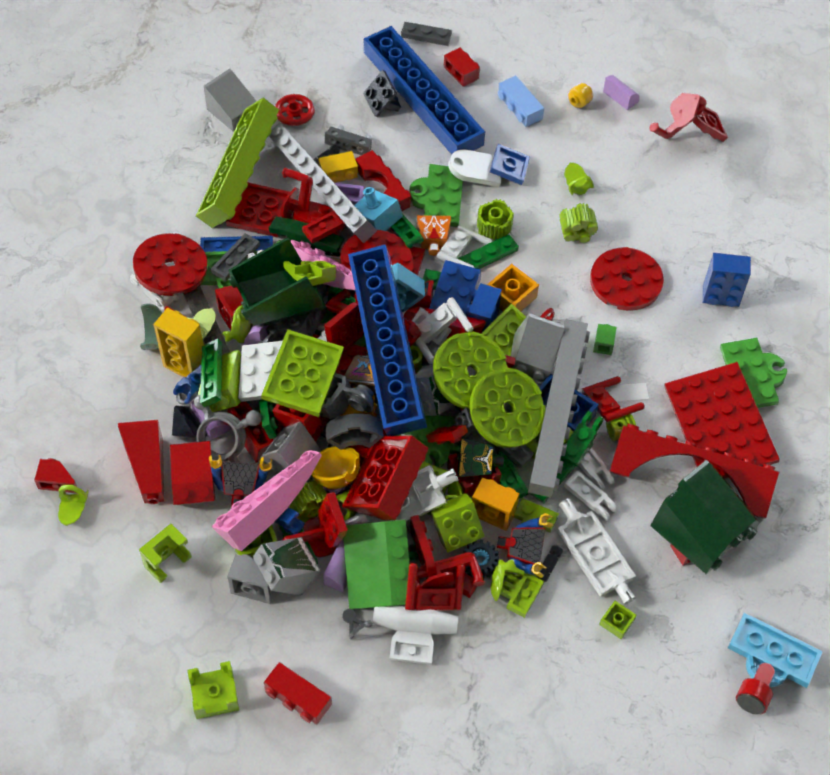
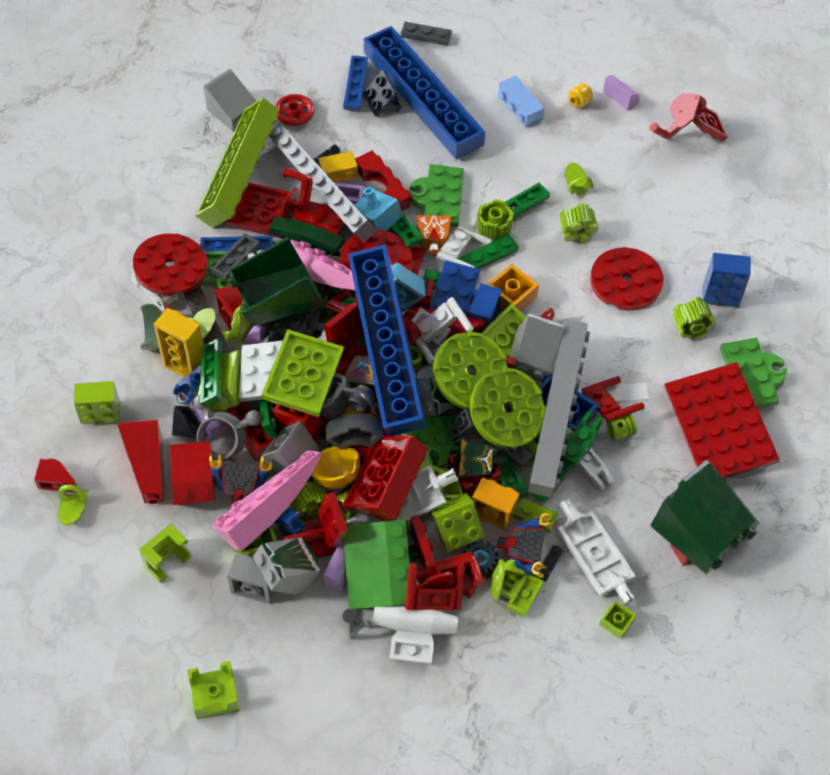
red brick [264,662,332,725] -> none
lime slope [284,261,337,286] -> none
red plate [302,211,343,244] -> none
dark grey piece [324,124,372,155] -> none
red plate [426,425,468,444] -> none
red brick [444,47,480,87] -> none
white tile [448,149,501,187] -> none
plate [490,144,530,185] -> none
white hinge [564,471,618,521] -> none
bright green brick [593,324,617,355] -> none
red arch [610,424,779,519] -> none
medium azure plate [728,613,823,714] -> none
none -> lime brick [74,381,120,424]
none -> blue plate [343,55,368,111]
none -> green plate [505,182,550,221]
none -> lime brick [672,297,716,340]

